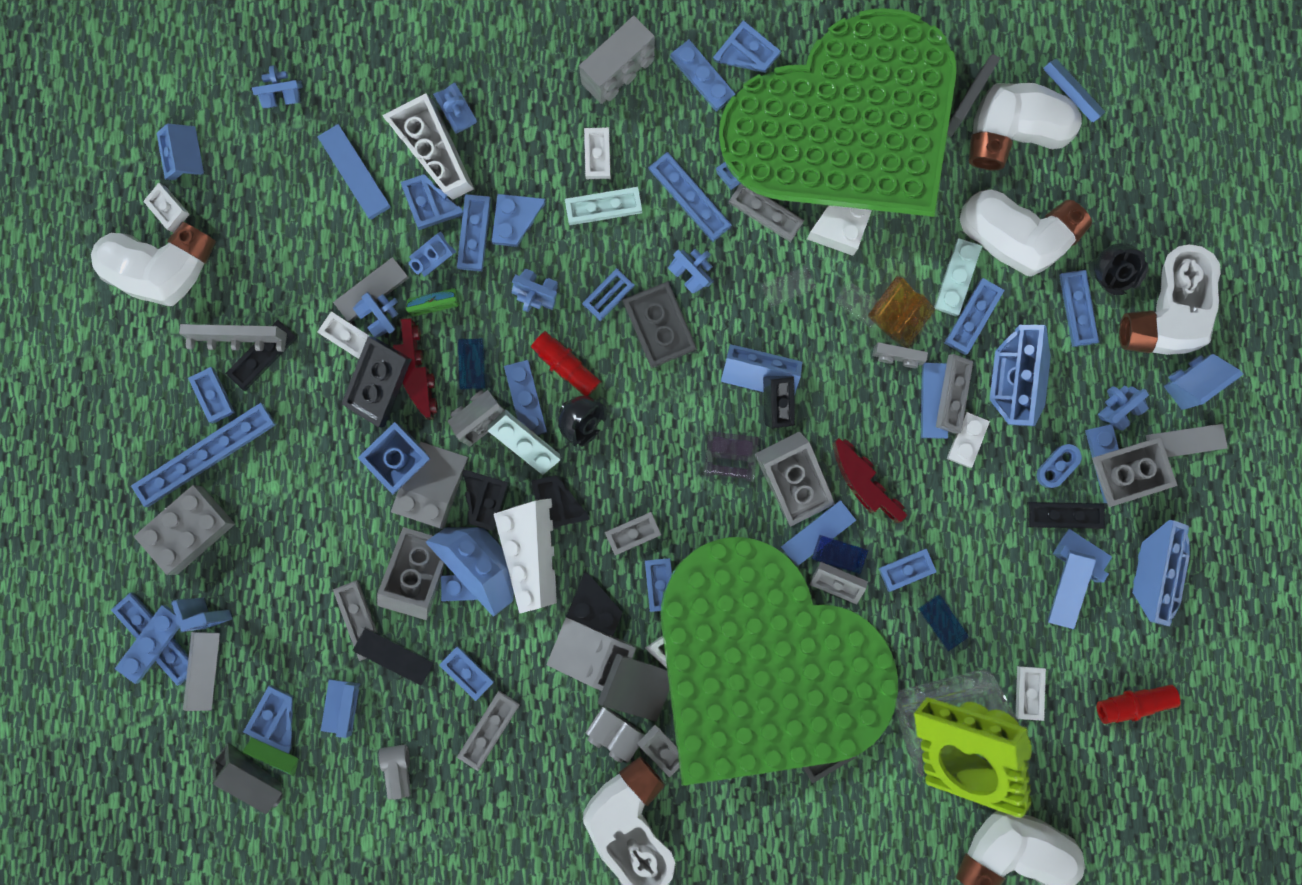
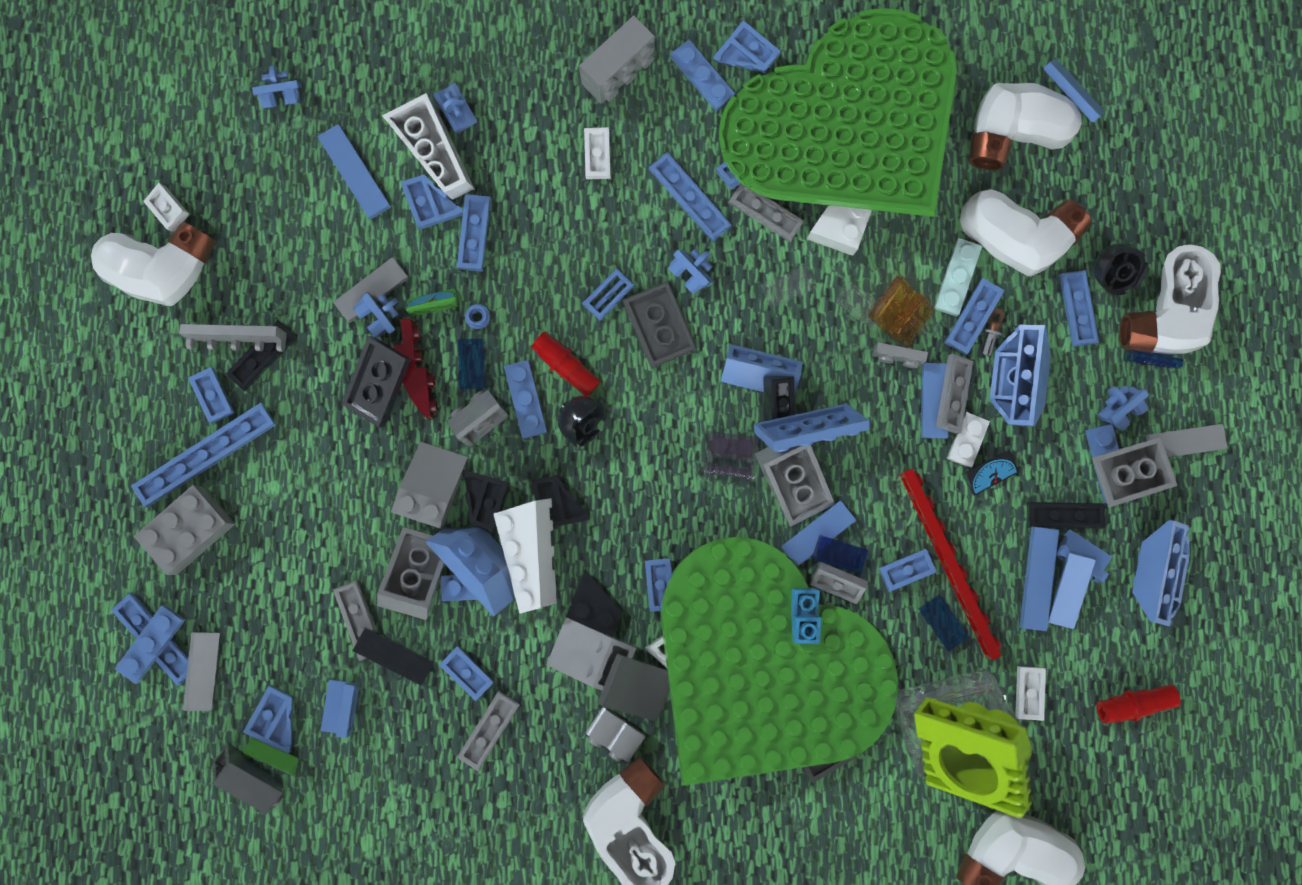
medium blue panel [157,124,204,180] -> none
medium blue panel [172,598,232,632] -> none
white plate [318,312,369,359] -> none
medium blue slope [358,422,431,495] -> none
light grey piece [379,744,411,800] -> none
medium blue hips [408,232,456,277] -> none
light aqua plate [488,410,561,475] -> none
medium blue wing [492,194,545,247] -> none
medium blue hips [511,269,558,312] -> none
light aqua plate [565,187,642,225] -> none
light grey plate [605,512,661,556] -> none
light grey plate [637,725,680,777] -> none
dark red slope [832,438,907,523] -> none
dark grey tile [947,54,1000,137] -> none
medium blue plate [1036,444,1082,488] -> none
medium blue slope [1164,354,1244,410] -> none
none -> medium blue plate [465,304,490,329]
none -> medium blue plate [754,404,870,452]
none -> dark azure slope [791,588,821,644]
none -> red plate [899,468,1002,660]
none -> slope [962,449,1018,496]
none -> piece [983,309,1006,356]
none -> medium blue tile [1019,527,1059,631]
none -> clear blue tile [1124,351,1184,369]

